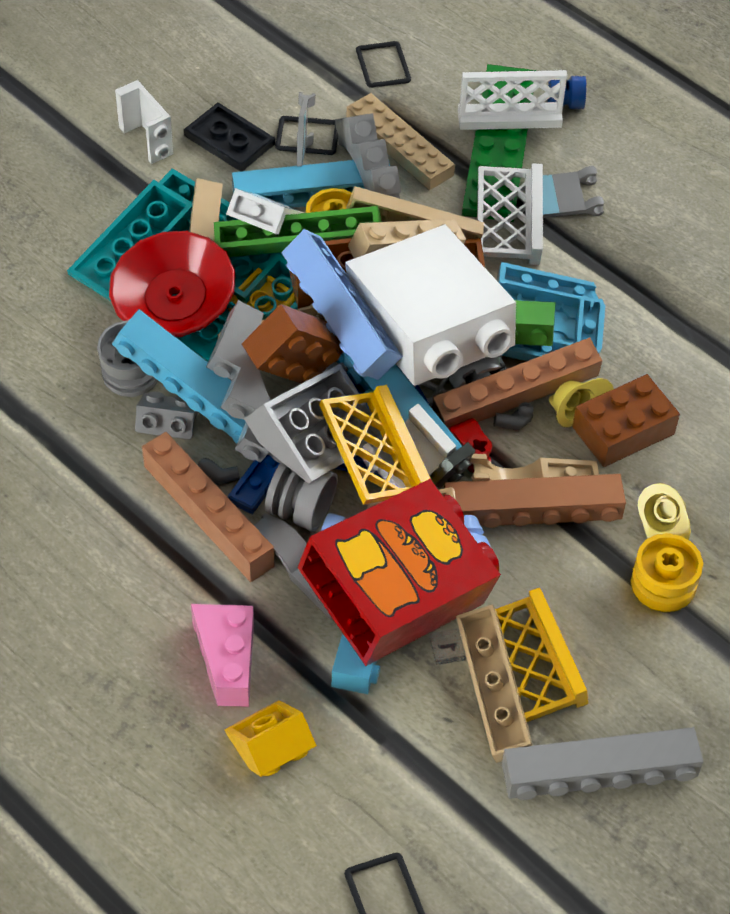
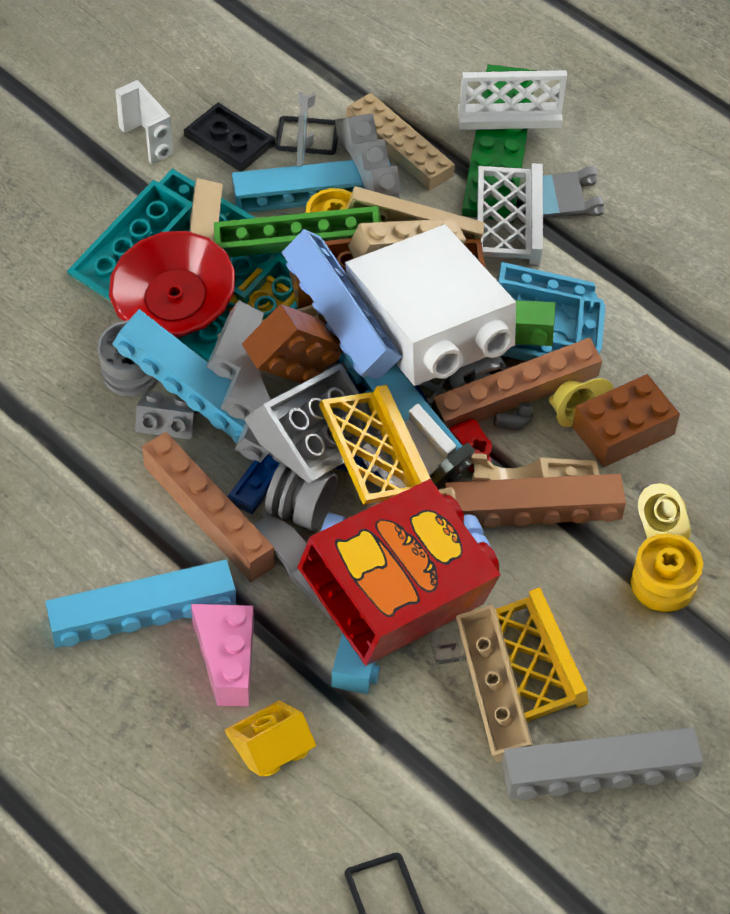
dark grey arm [198,458,240,485] -> none
white panel [226,188,304,234] -> none
black piece [356,41,411,88] -> none
blue wheel [547,76,587,109] -> none
none -> medium azure brick [45,559,236,648]

